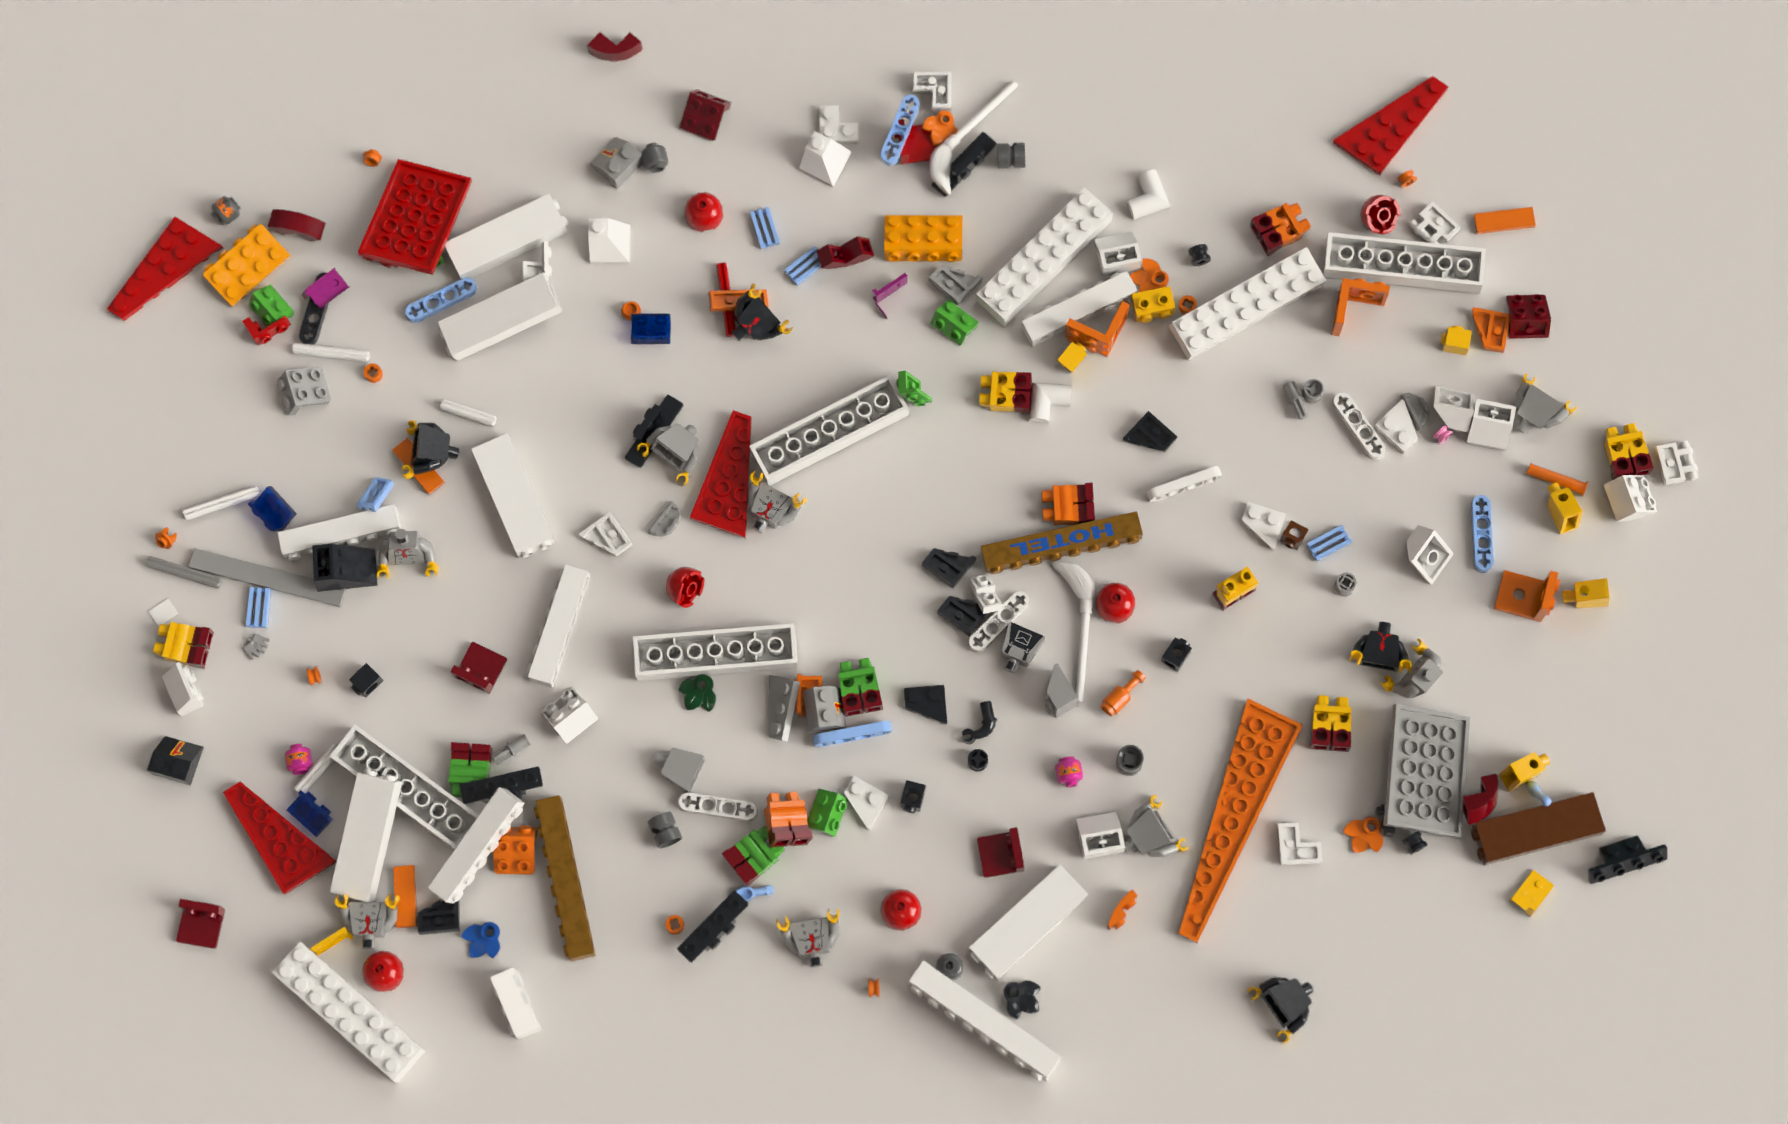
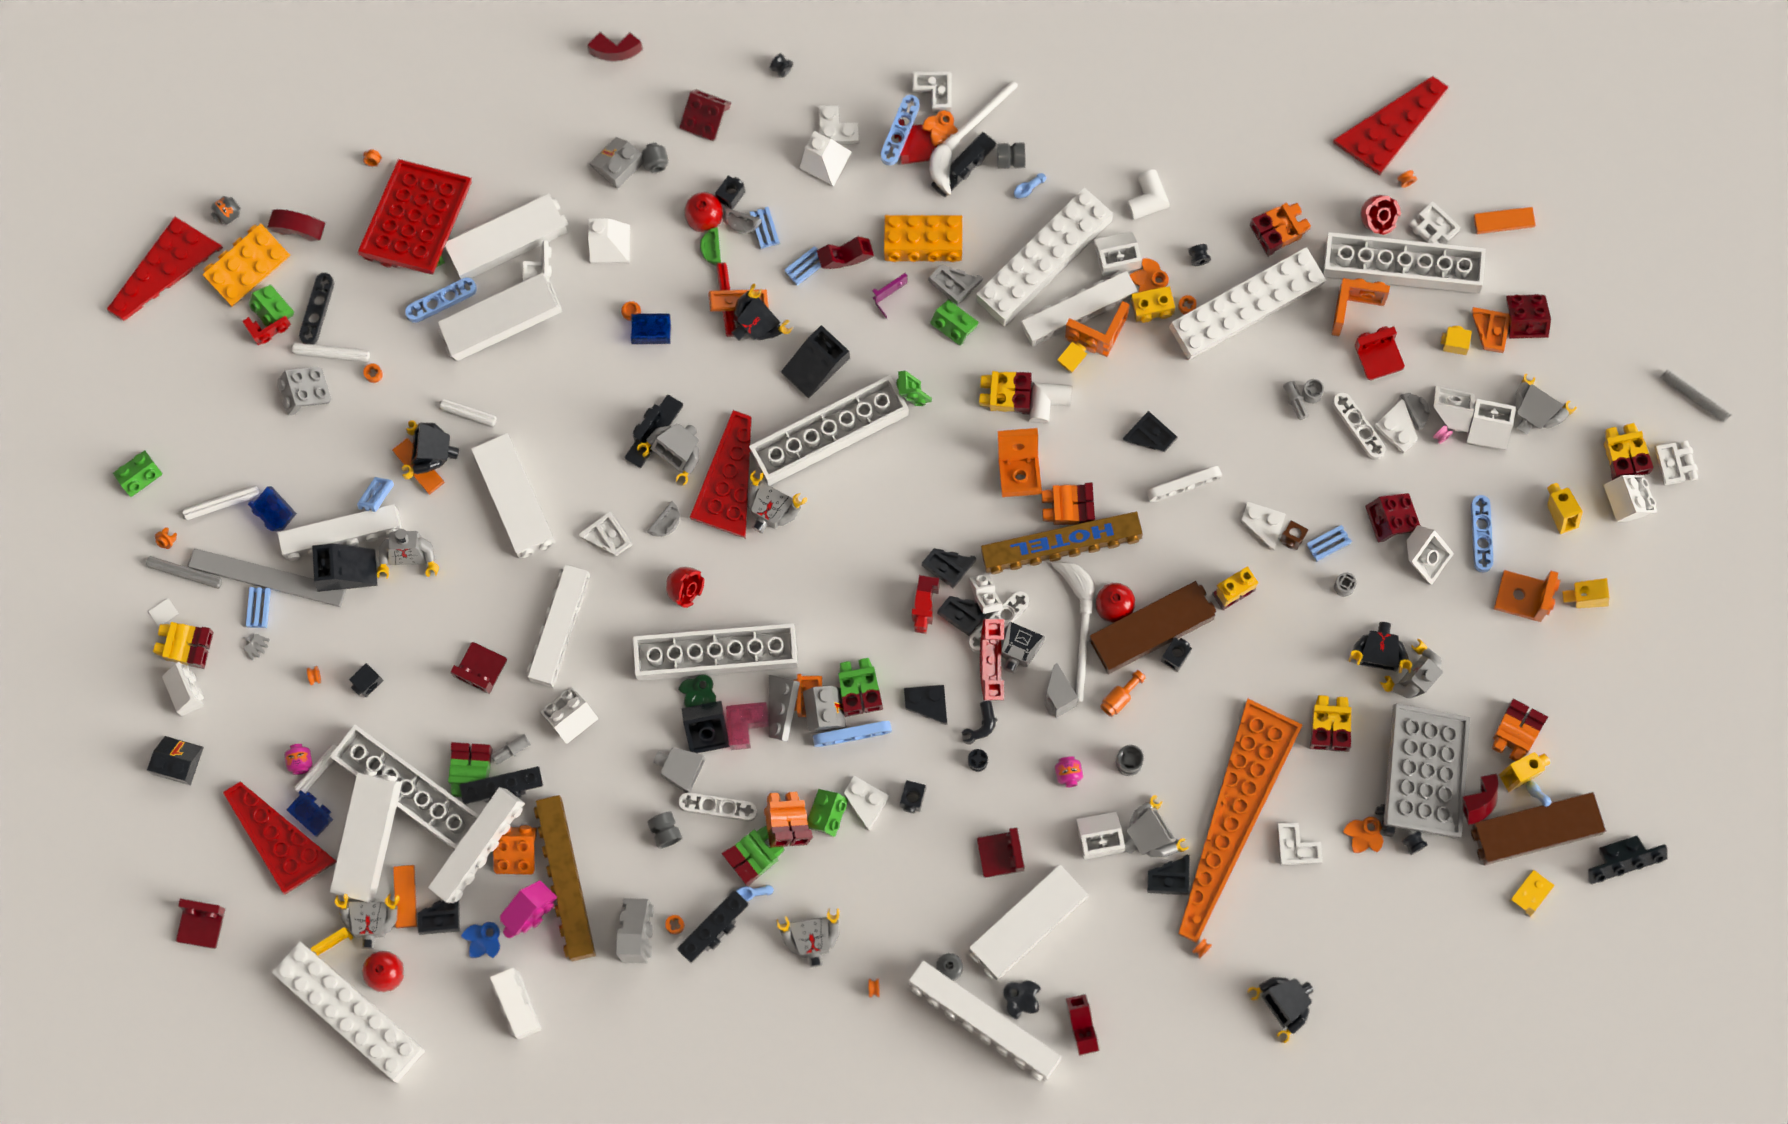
magenta piece [301,268,350,309] -> none
red cylinder [880,889,922,931] -> none
orange slope [1108,889,1138,930] -> none
orange pin [1526,463,1588,496] -> none
none -> bright green bracket [113,450,162,497]
none -> dark pink hinge [500,880,557,939]
none -> light grey brick [616,898,654,963]
none -> black slope [682,701,730,753]
none -> bright green tile [700,227,721,265]
none -> black brick [715,175,745,209]
none -> light grey tile [725,208,762,234]
none -> clear pink brick [726,702,769,750]
none -> black wheel [770,53,793,78]
none -> black slope [781,325,850,398]
none -> red hips [912,575,940,634]
none -> slope [980,619,1004,700]
none -> orange bracket [998,428,1042,497]
none -> light blue piece [1014,173,1046,198]
none -> dark red brick [1066,994,1099,1056]
none -> reddish brown brick [1089,581,1216,675]
none -> black wing [1147,855,1190,895]
none -> orange bush [1192,938,1212,959]
none -> red bracket [1355,326,1405,380]
none -> dark red bracket [1365,493,1421,543]
none -> orange hips [1492,698,1548,761]
none -> light grey piece [1660,370,1732,422]

